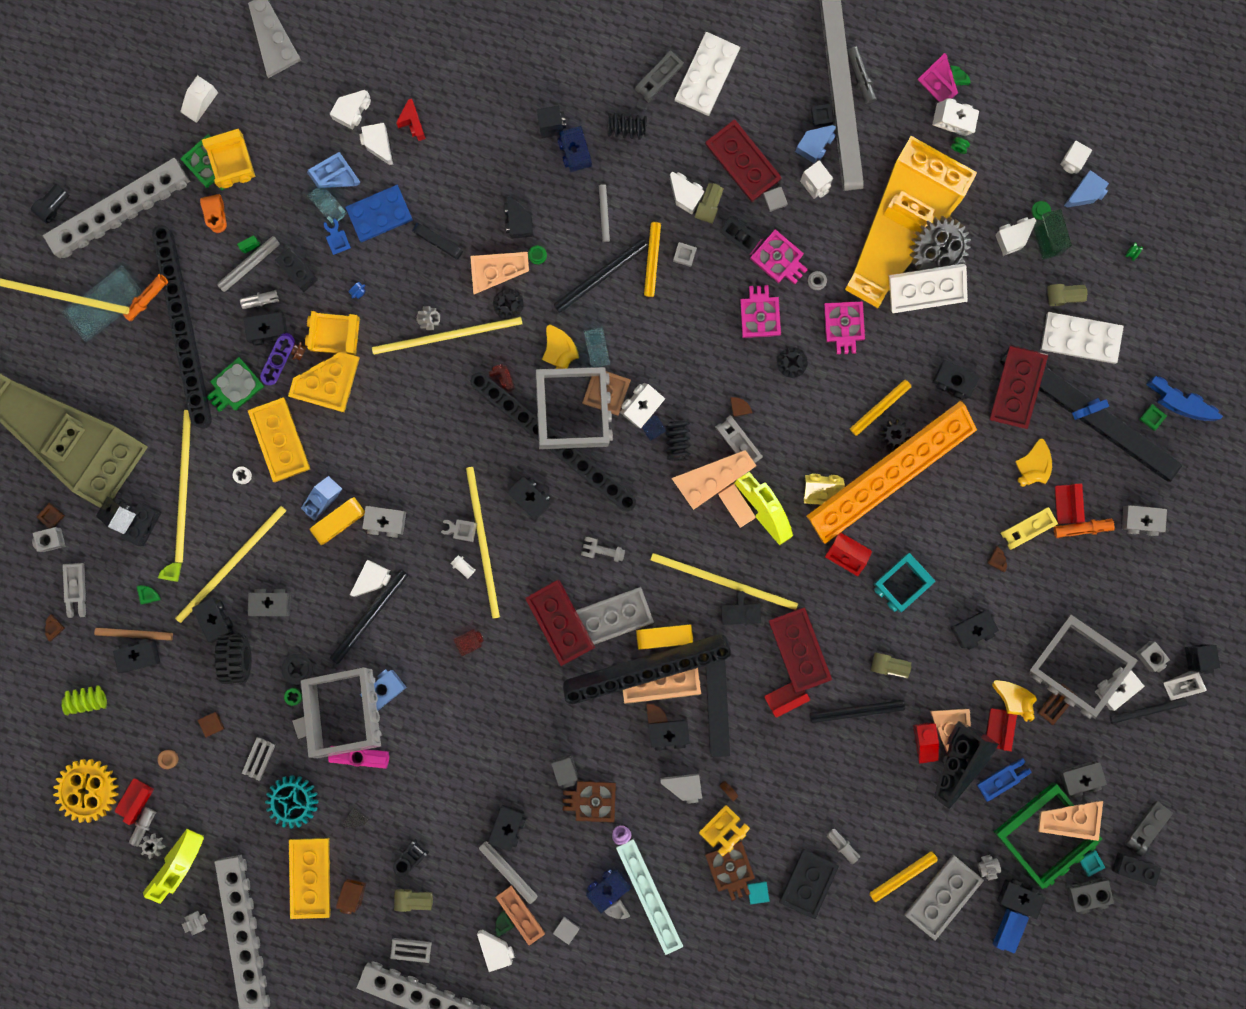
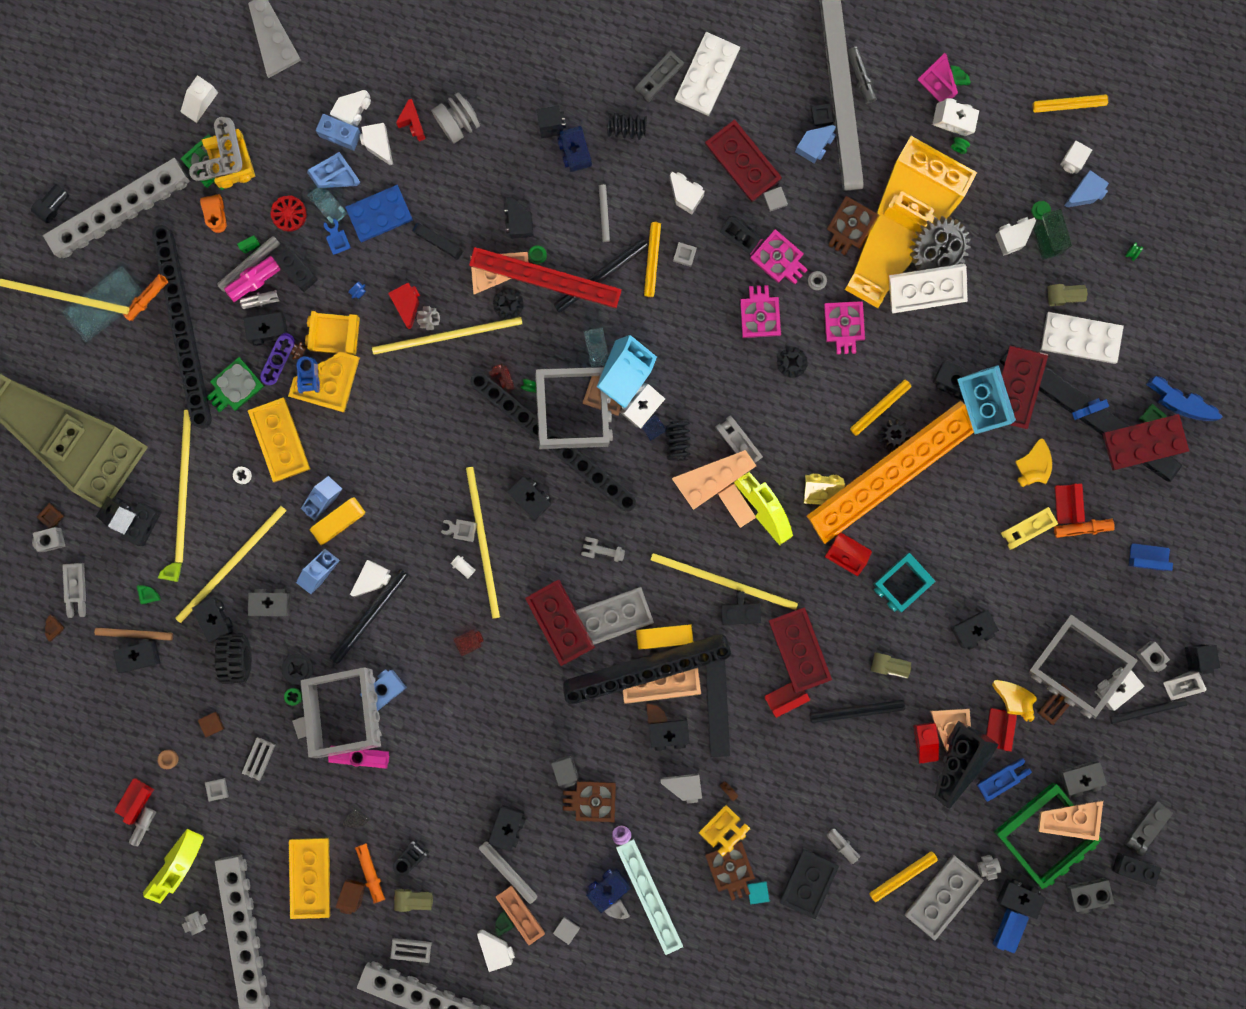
yellow gear [53,759,119,823] -> none
lime piece [62,685,107,715] -> none
light grey gear [139,833,165,859] -> none
teal gear [265,775,319,829] -> none
light grey brick [362,506,406,538] -> none
yellow arm [542,325,579,369] -> none
olive piece [695,183,724,224] -> none
reddish brown tile [730,397,752,417] -> none
white brick [800,161,833,199] -> none
reddish brown tile [987,546,1007,573] -> none
teal tile [1080,850,1105,877] -> none
light grey brick [1122,505,1167,536] -> none
none -> light grey beam [189,117,242,181]
none -> light grey tile [205,778,229,802]
none -> dark pink piece [223,256,281,302]
none -> red wheel [271,196,307,232]
none -> blue piece [296,356,320,394]
none -> medium blue slope [296,549,340,594]
none -> medium blue brick [316,114,361,151]
none -> orange pin [355,843,385,904]
none -> red slope [388,282,420,329]
none -> light grey wheel [431,92,480,144]
none -> red plate [469,247,622,309]
none -> green bush [520,379,536,393]
none -> medium azure slope [597,335,657,408]
none -> reddish brown piece [827,196,880,255]
none -> medium azure slope [957,365,1016,434]
none -> yellow axle [1032,94,1108,113]
none -> dark red plate [1103,414,1189,471]
none -> blue panel [1129,544,1173,571]

